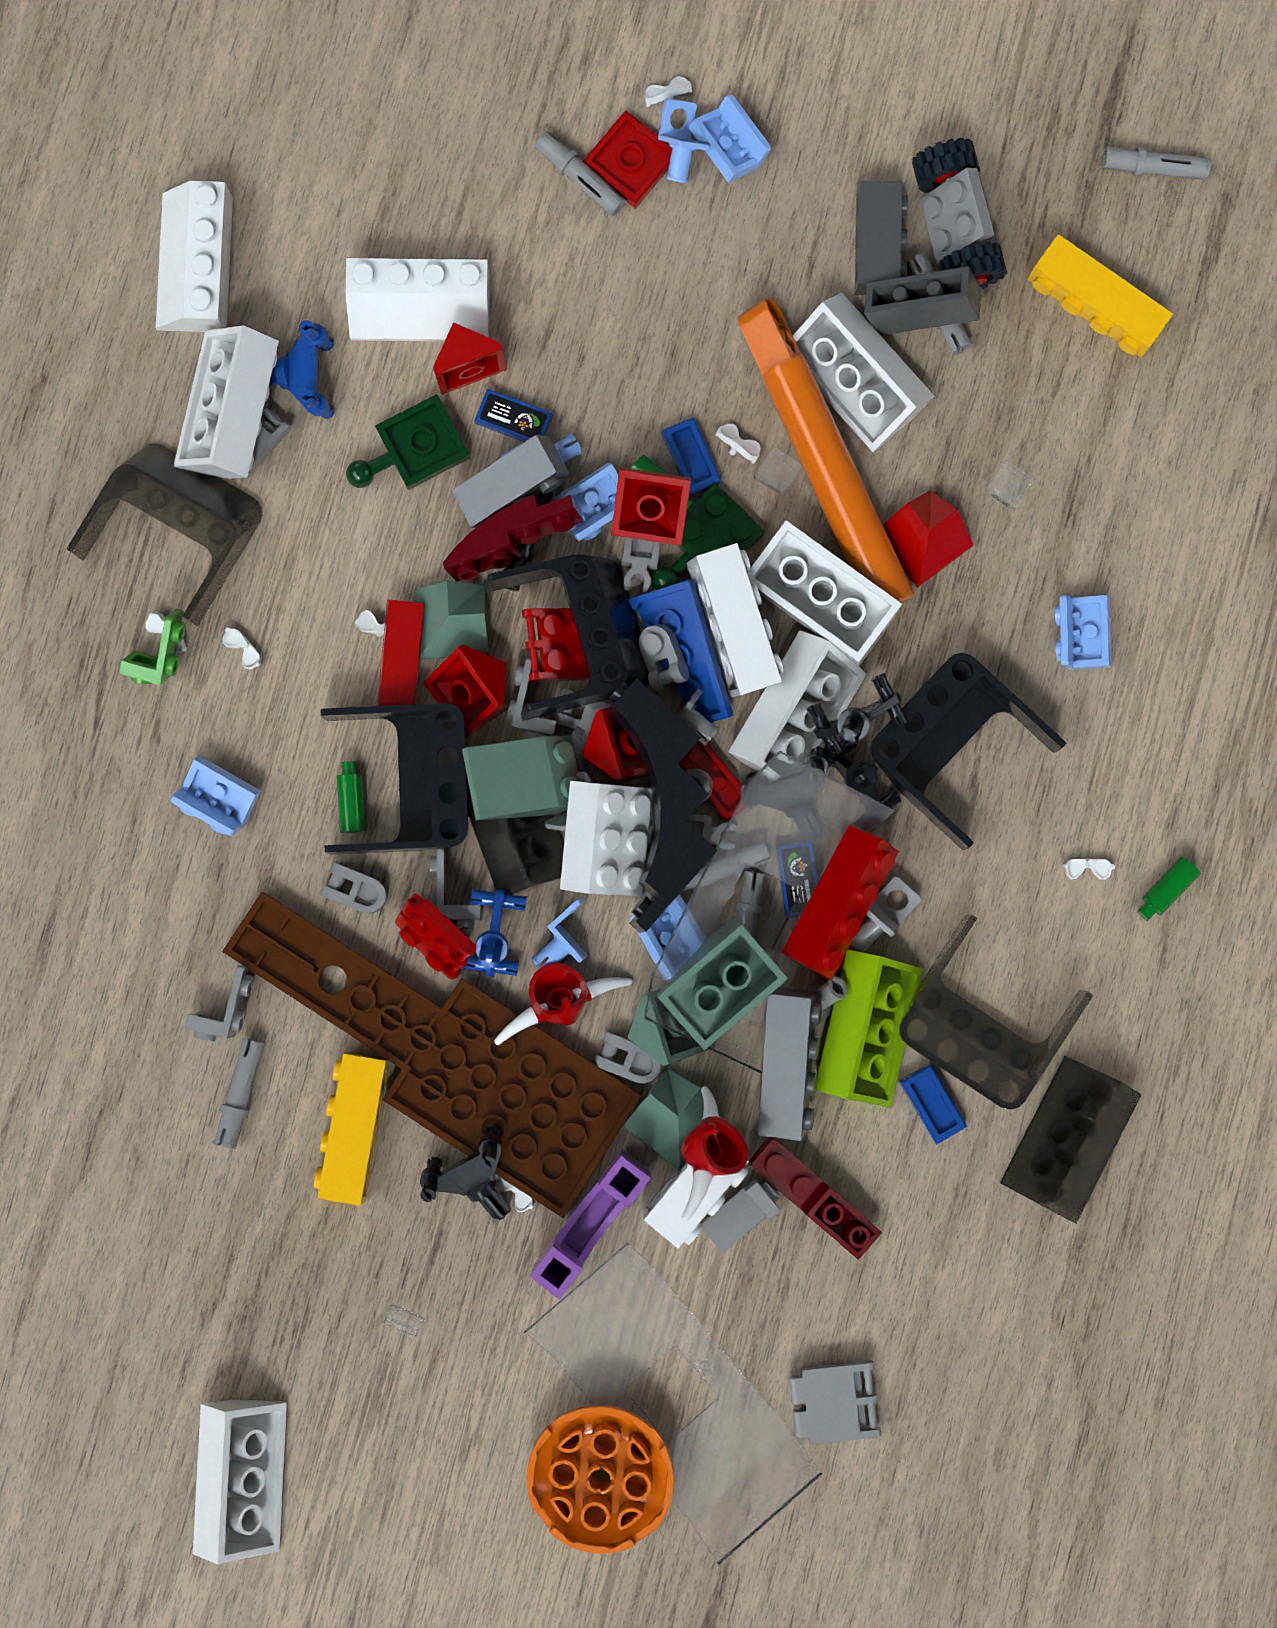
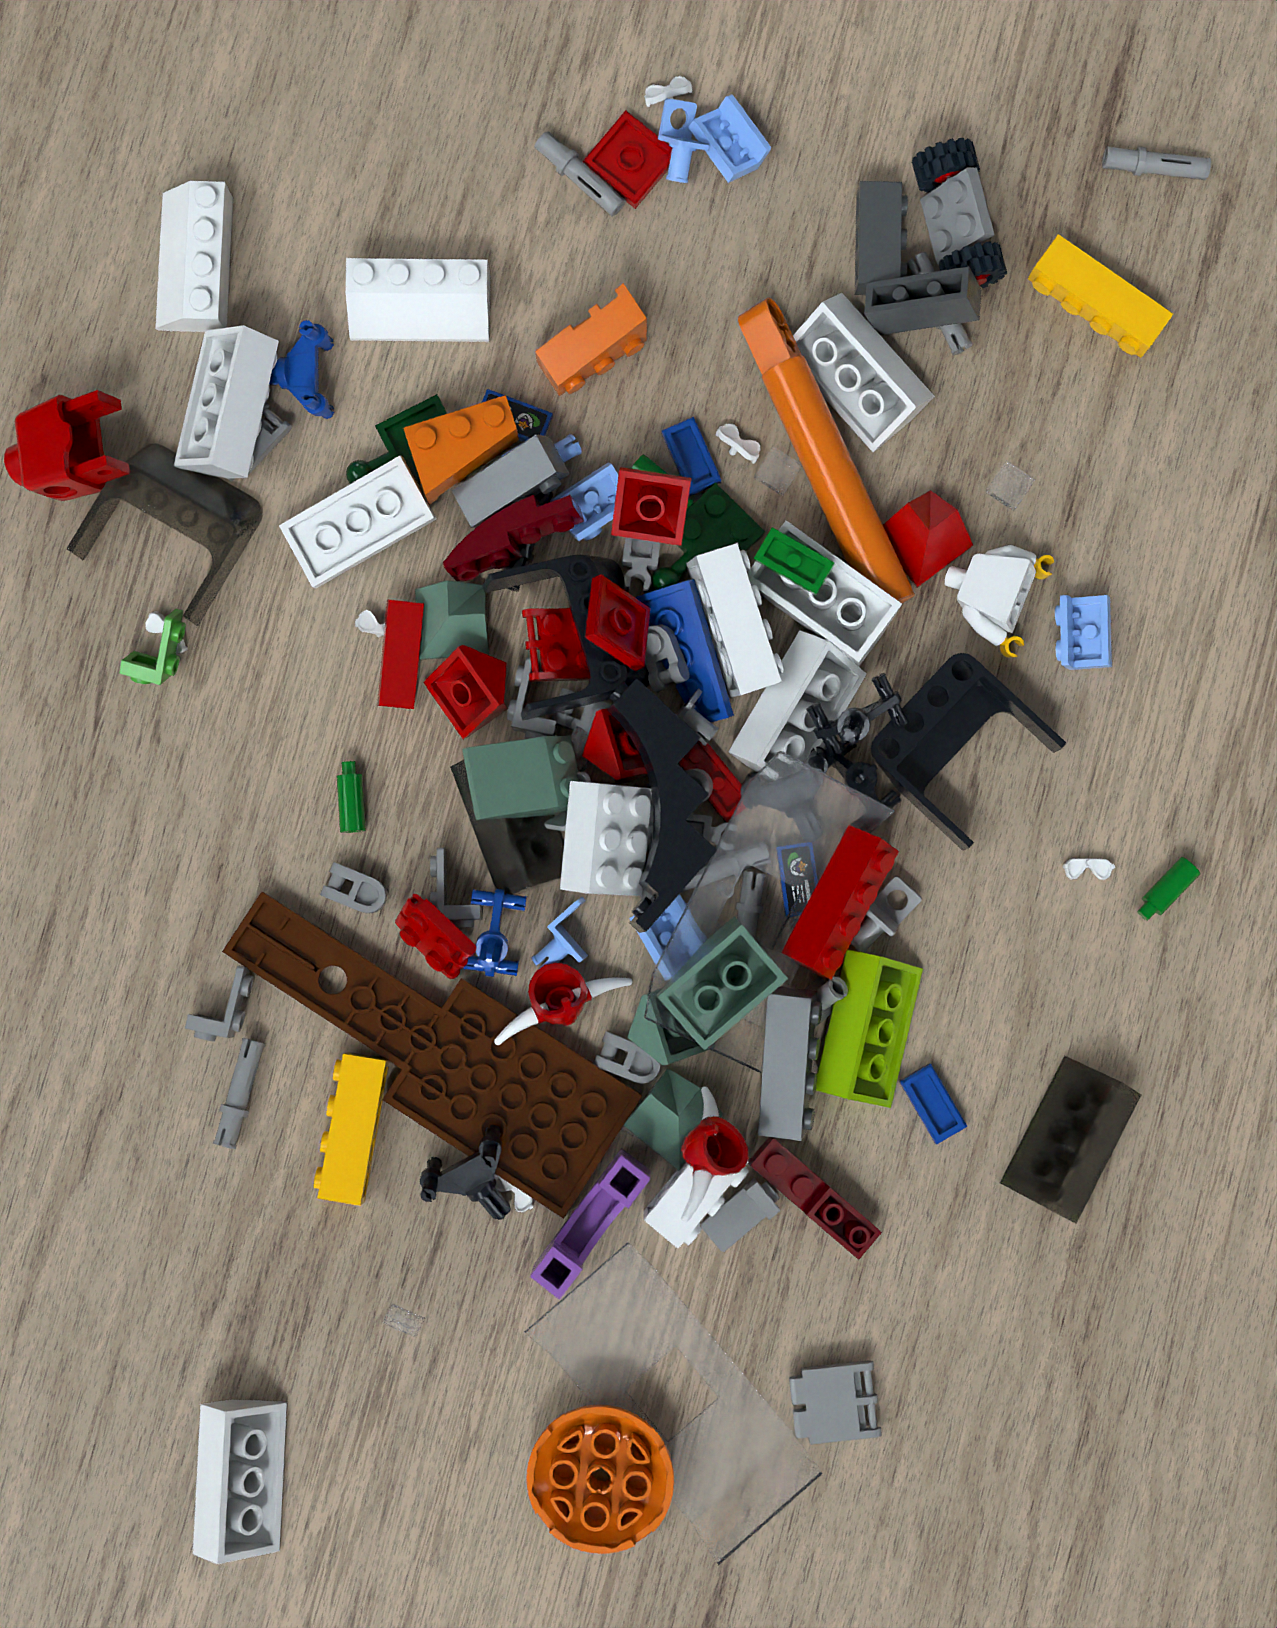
light blue bracket [170,756,261,836] -> none
white piece [222,627,262,670] -> none
black windscreen [320,703,469,855] -> none
red slope [433,322,507,395] -> none
clear smoke windscreen [899,914,1093,1110] -> none
none -> red piece [4,390,130,501]
none -> white plate [279,456,437,588]
none -> orange wedge [403,395,519,505]
none -> orange wedge [535,283,647,396]
none -> red tile [585,574,650,671]
none -> green plate [754,527,835,596]
none -> white torso [945,545,1054,658]

